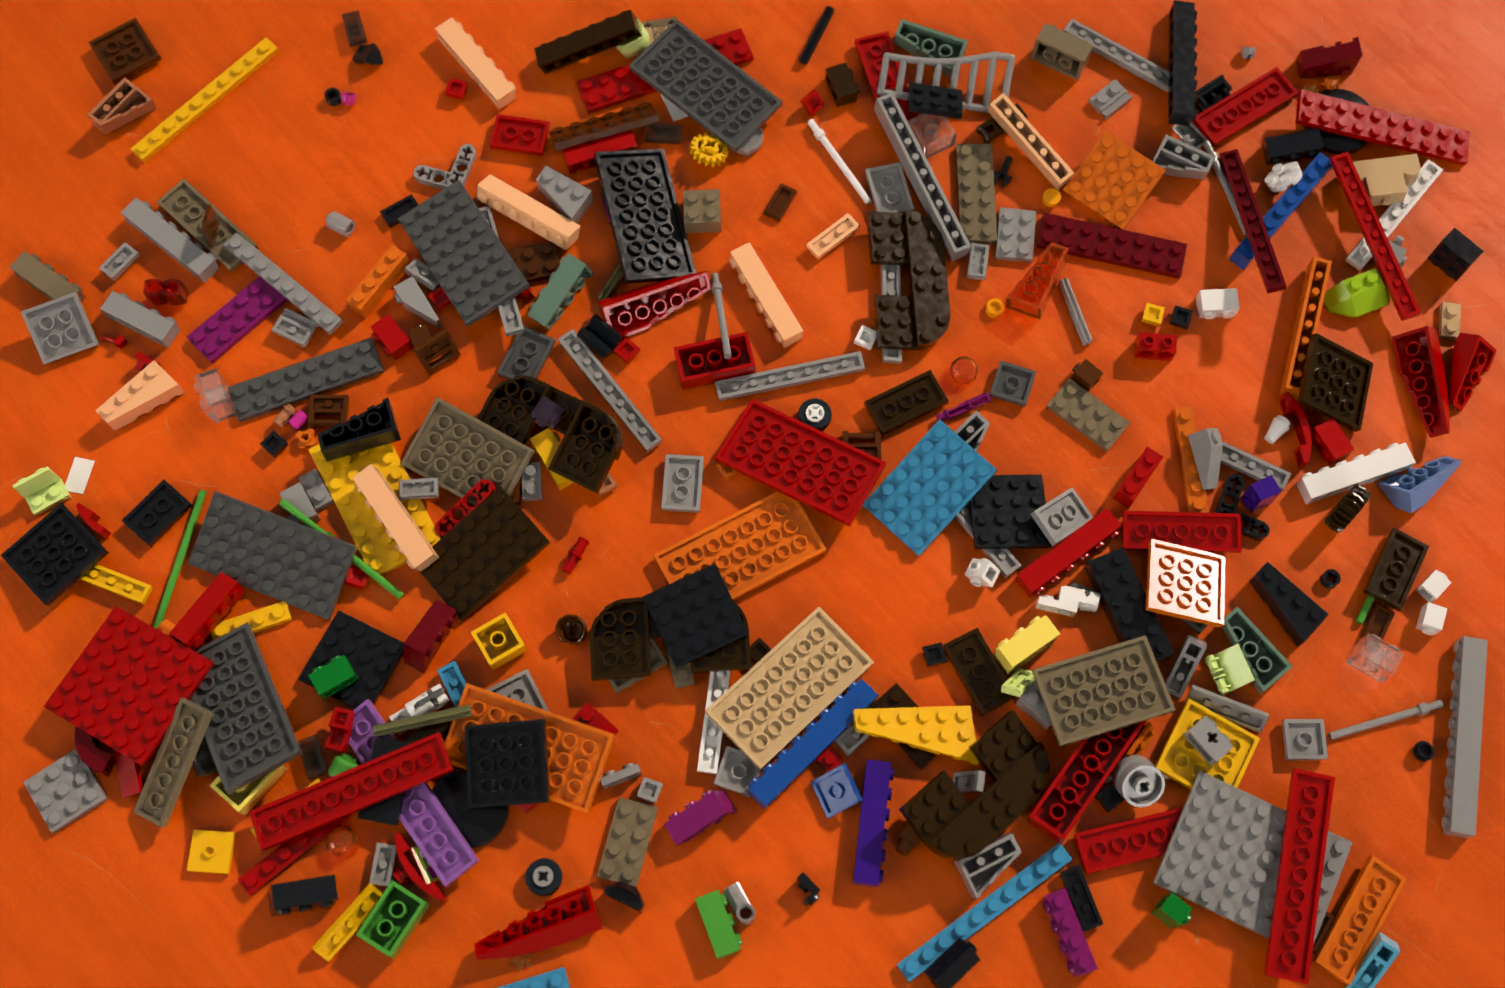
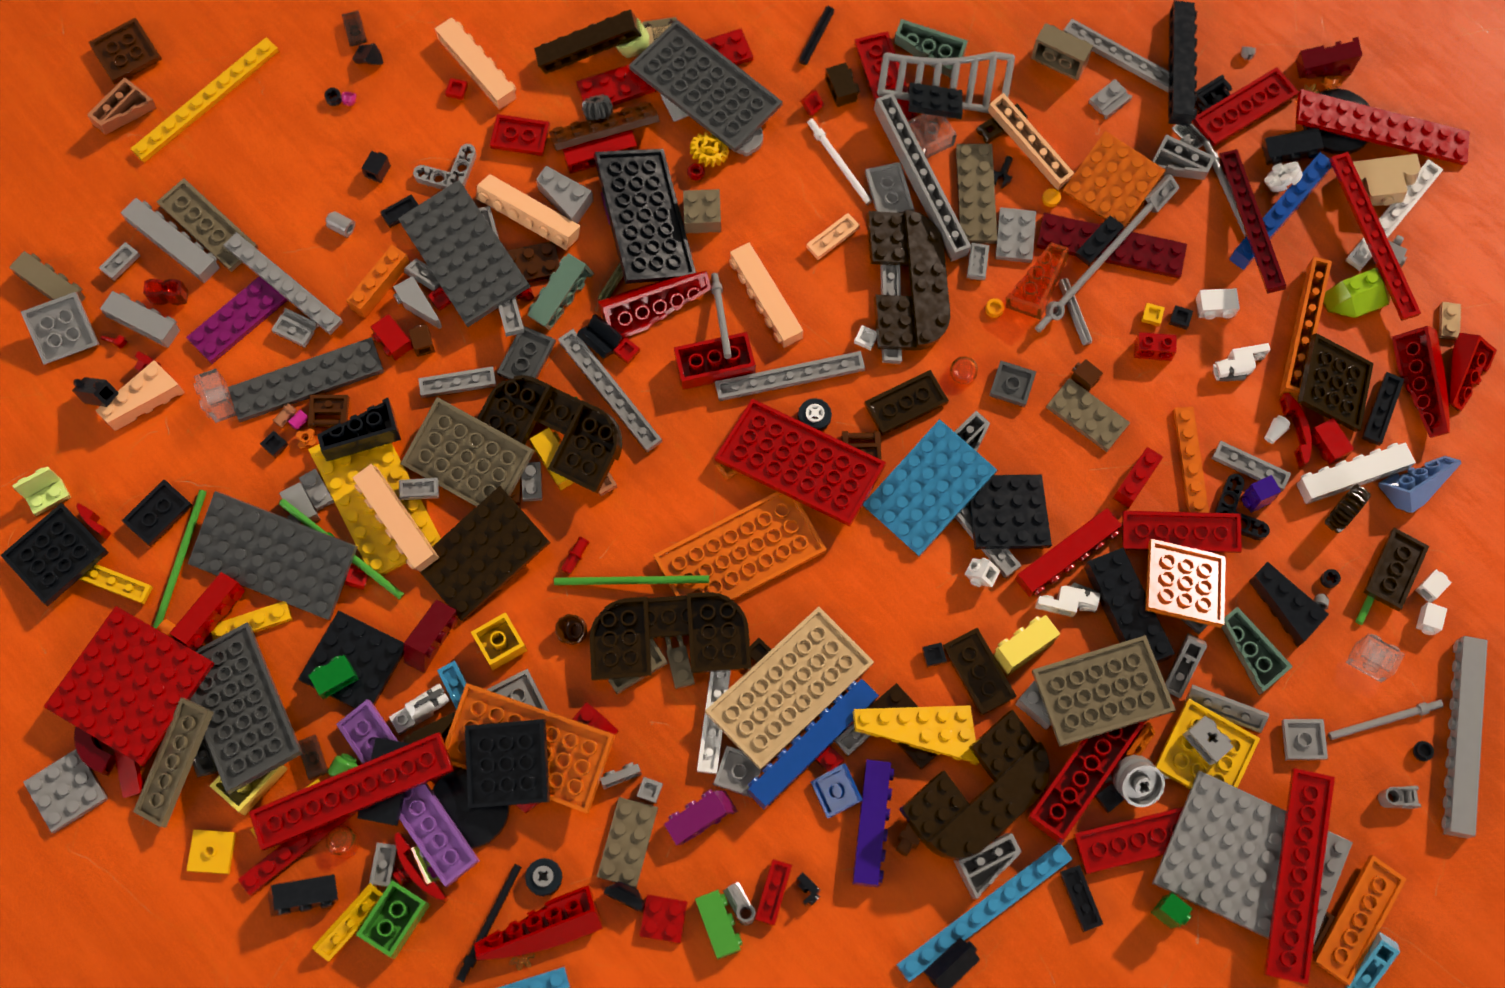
white sticker [65,457,95,494] -> none
reddish brown piece [201,204,219,248] -> none
red slope [324,707,355,754] -> none
olive axle [373,705,472,737] -> none
reddish brown plate [413,329,461,375] -> none
red beam [435,479,496,536] -> none
clear purple brick [530,395,565,428] -> none
black plate [643,564,749,669] -> none
clear smoke plate [645,124,682,144] -> none
light grey plate [661,454,704,513] -> none
reddish brown tile [764,183,797,222] -> none
magenta piece [936,392,991,421] -> none
light grey plate [953,770,985,794] -> none
yellowish green plate [1001,668,1035,697] -> none
light grey plate [1031,487,1094,546] -> none
magenta brick [1042,888,1098,978] -> none
light grey slope [1188,428,1223,490] -> none
yellowish green hinge [1205,644,1255,696] -> none
reddish brown tile [1360,603,1395,647] -> none
black brick [1428,228,1484,281] -> none
none -> black brick [72,377,119,407]
none -> black brick [362,151,391,183]
none -> light grey plate [418,366,496,398]
none -> black bar [456,864,522,982]
none -> bright green piece [554,575,710,585]
none -> dark grey gear [582,94,613,121]
none -> red plate [639,894,688,944]
none -> red plate [687,163,705,181]
none -> red plate [755,859,792,926]
none -> light grey bar [1035,174,1179,332]
none -> black plate [1075,215,1124,266]
none -> white plate [1213,343,1271,381]
none -> light grey hinge [1313,594,1329,610]
none -> black plate [1361,372,1404,446]
none -> light grey piece [1378,786,1421,809]

